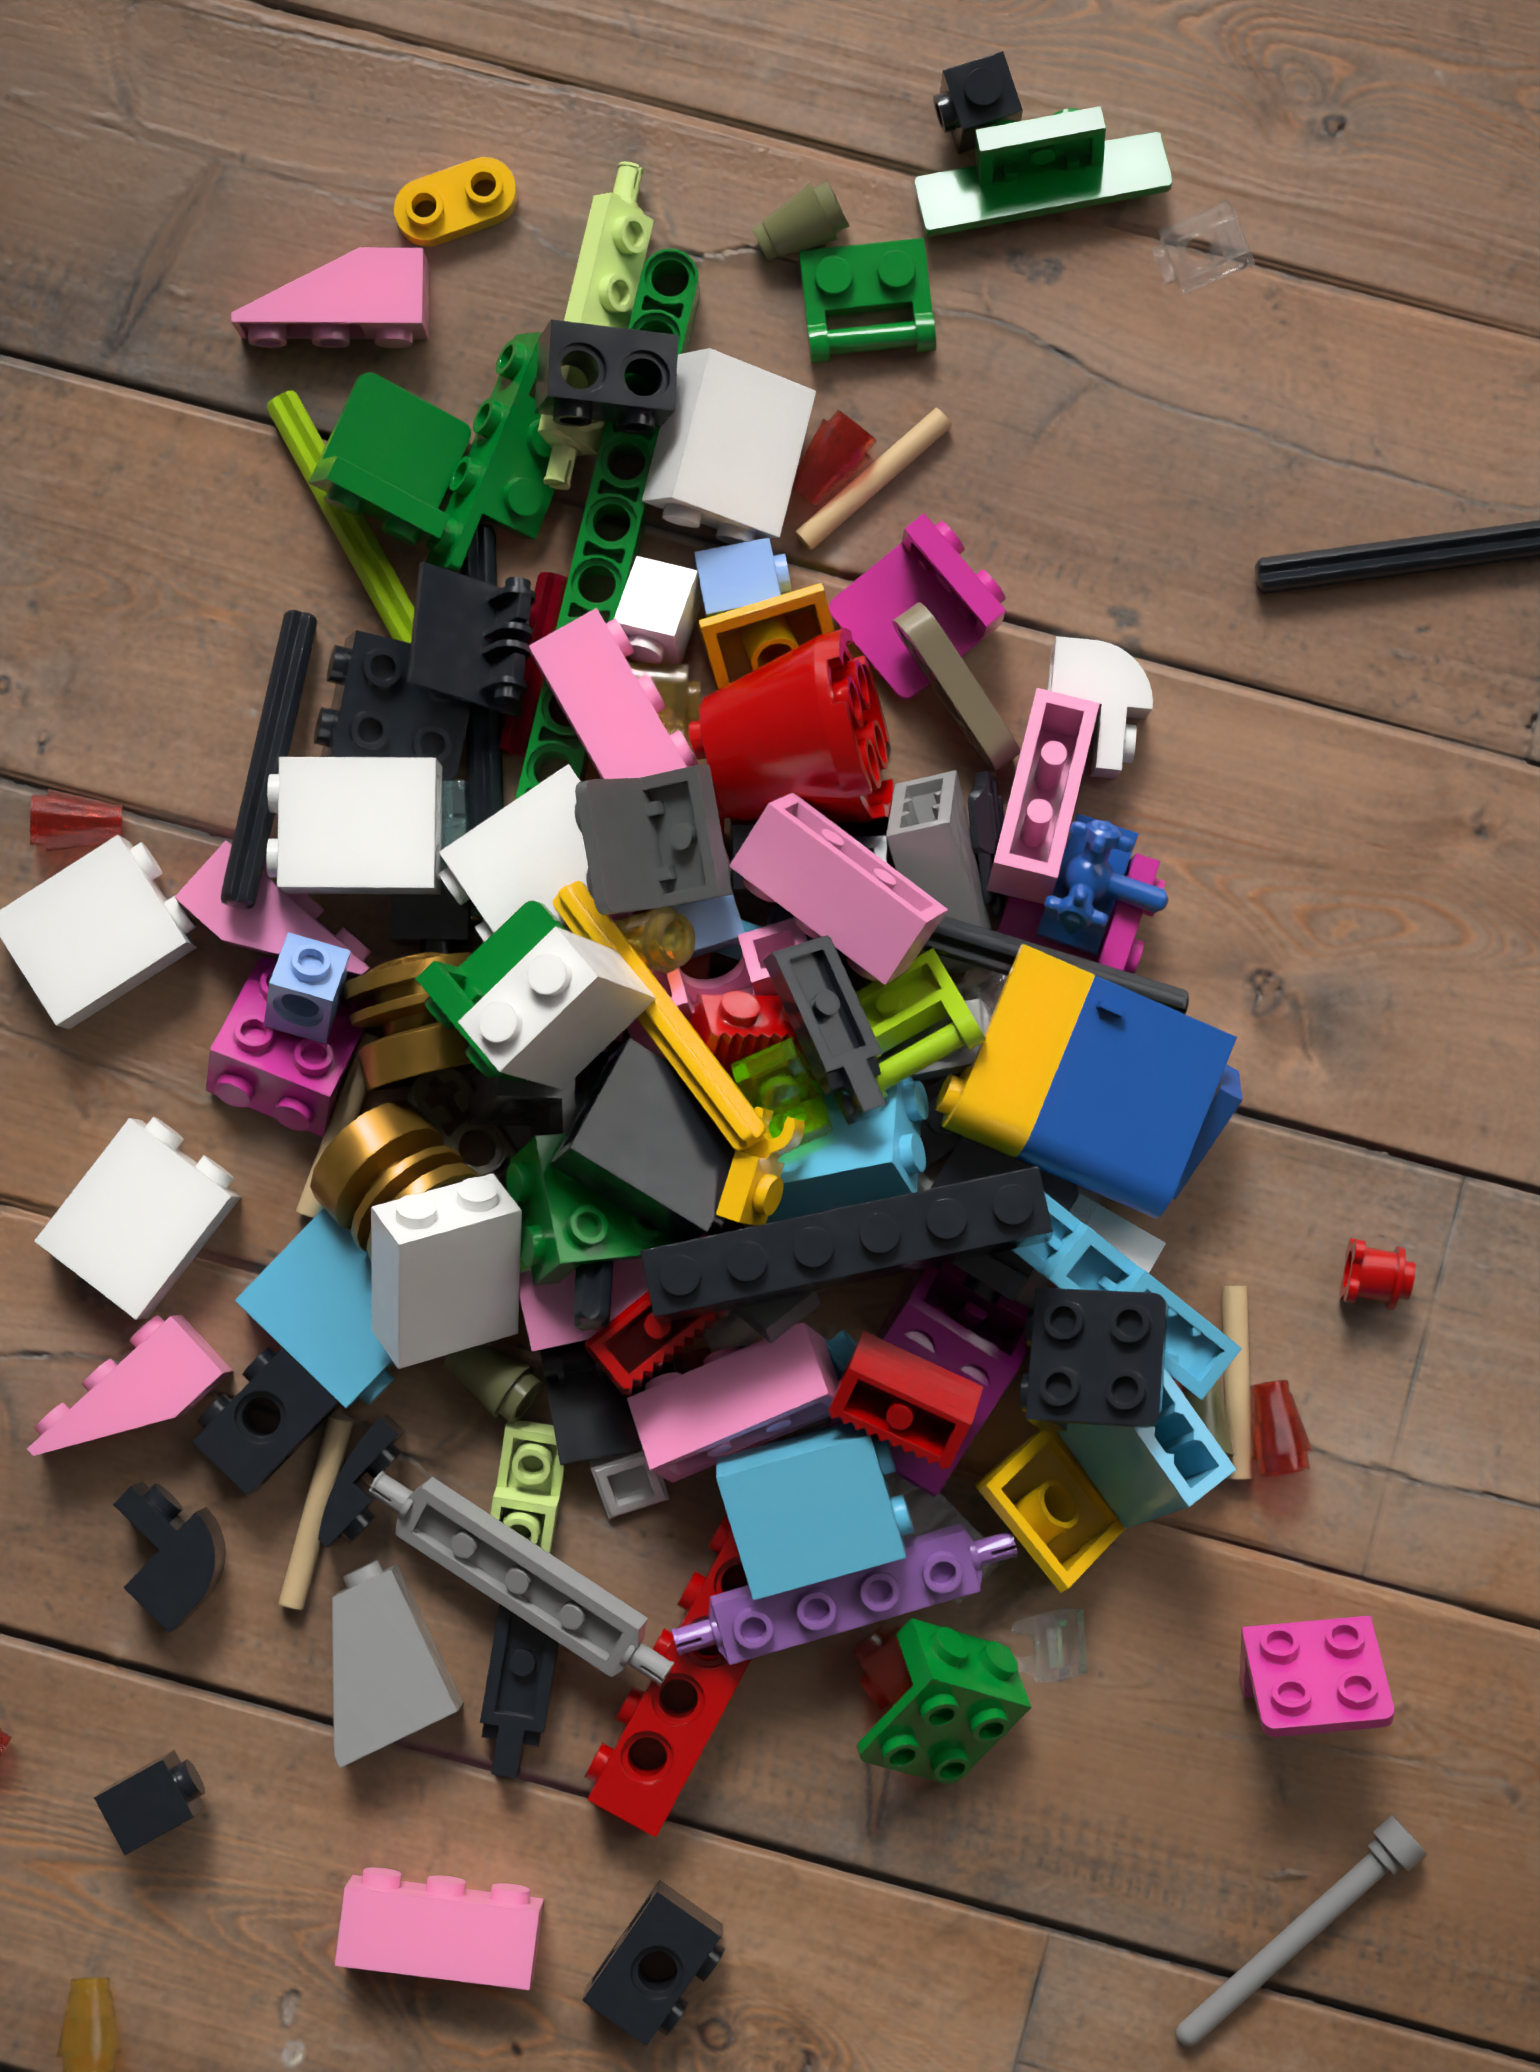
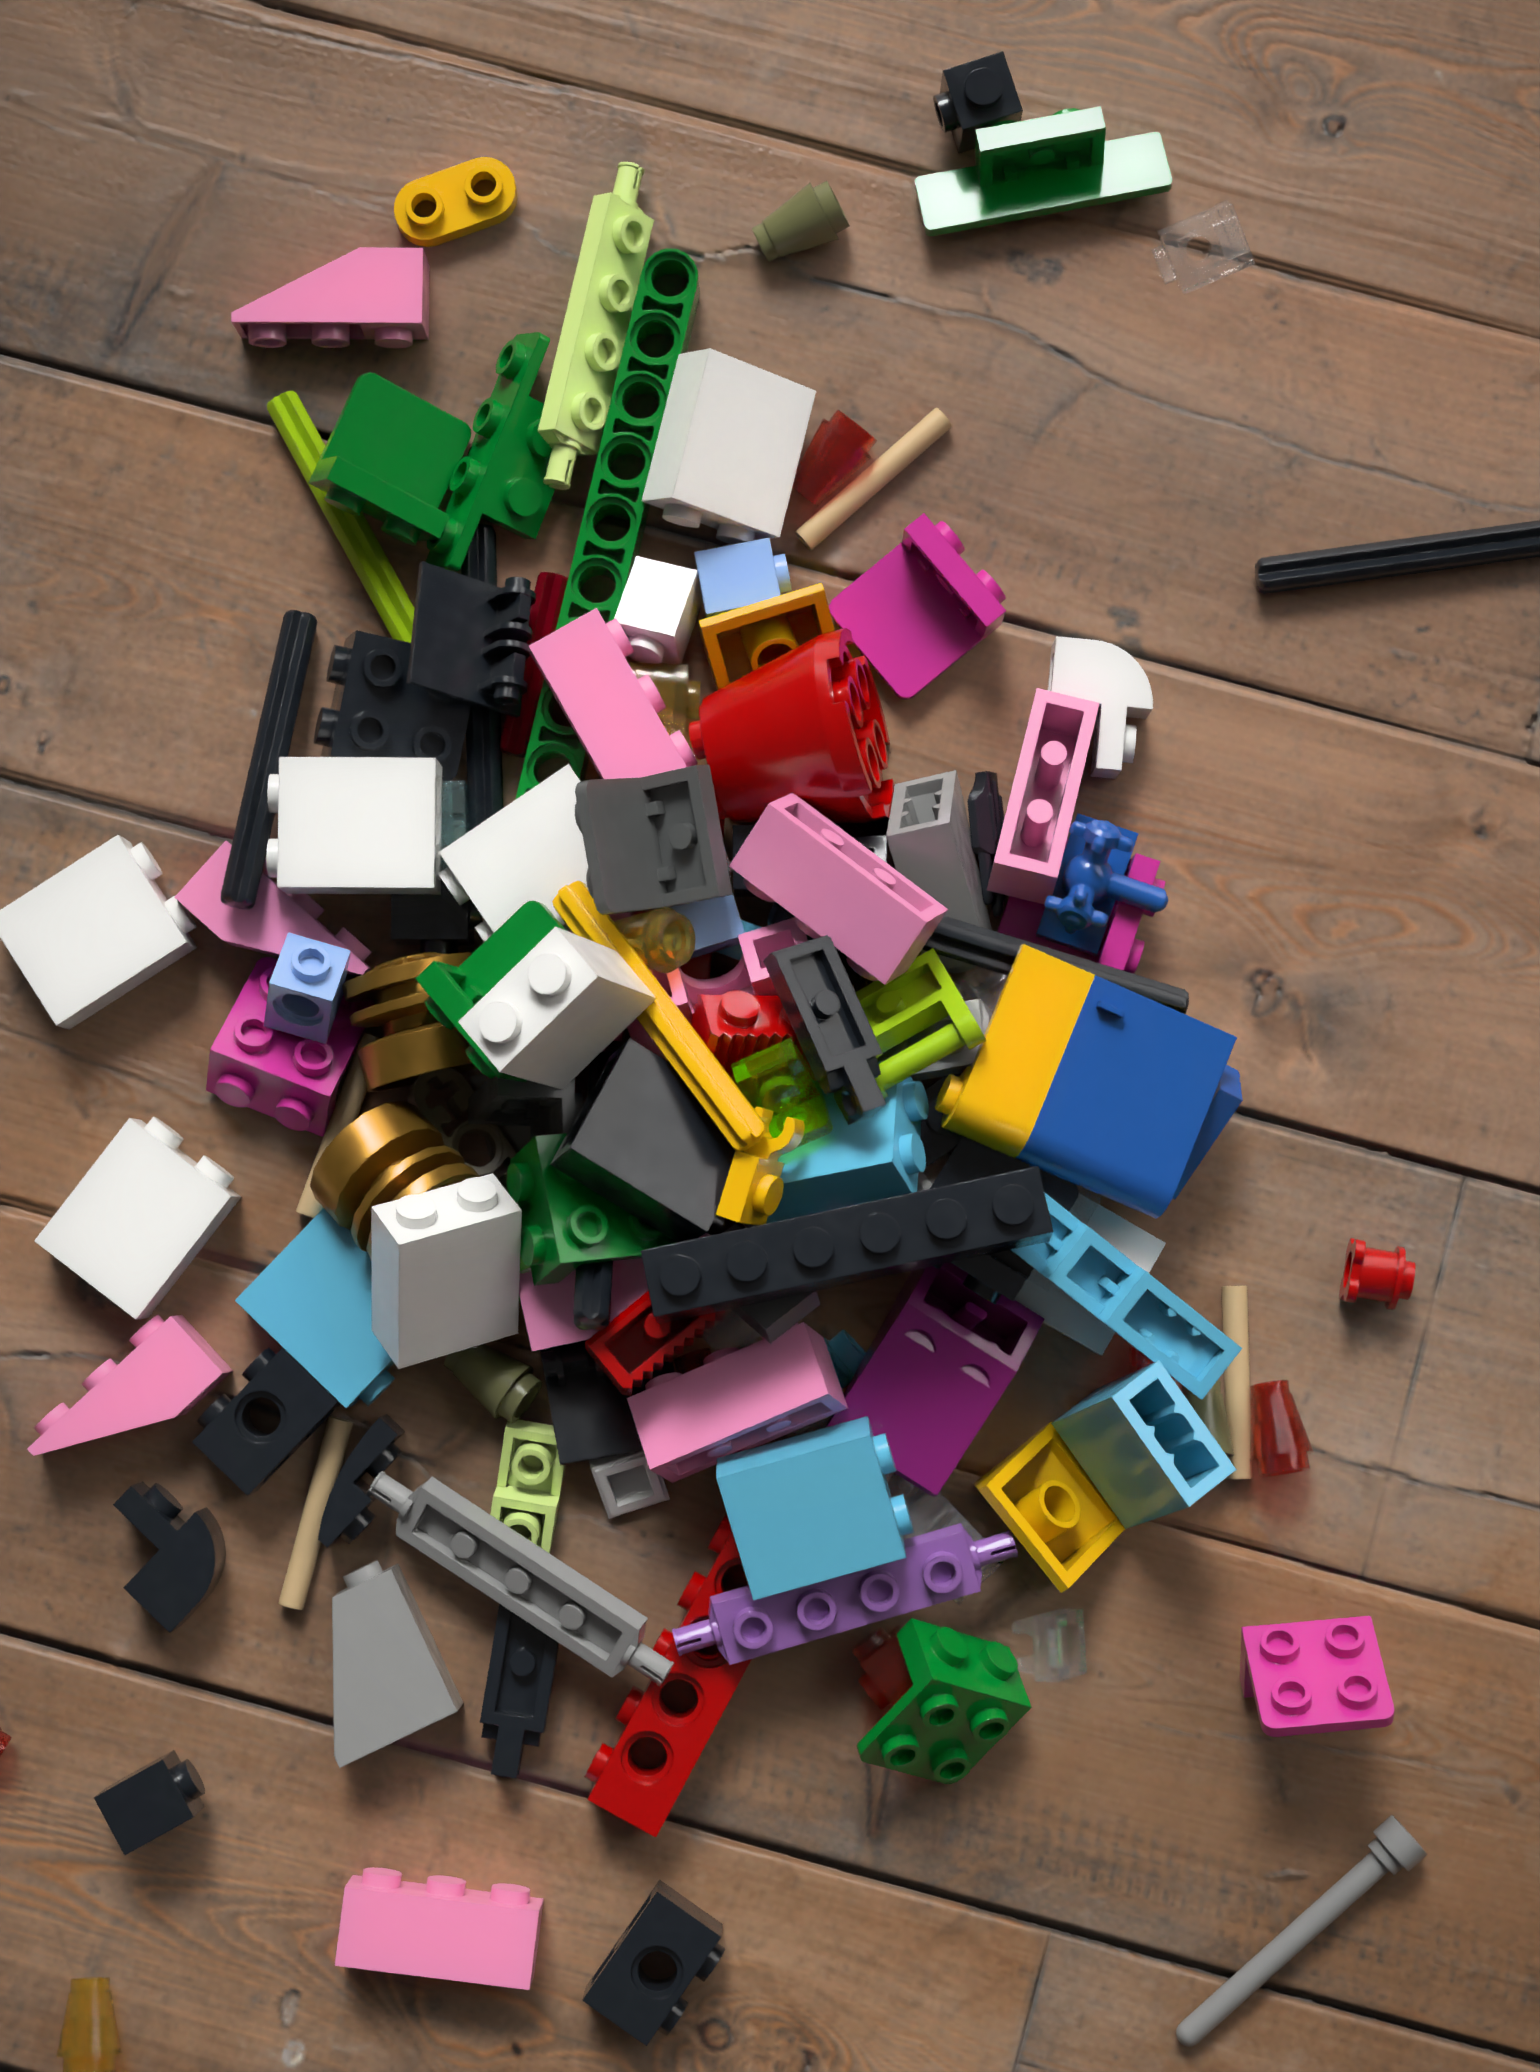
clear red cone [30,789,123,852] -> none
black brick [535,319,678,434] -> none
green plate [799,237,936,364] -> none
red brick [828,1331,983,1470] -> none
dark tan beam [892,602,1021,772] -> none
black bracket [1020,1287,1168,1432] -> none

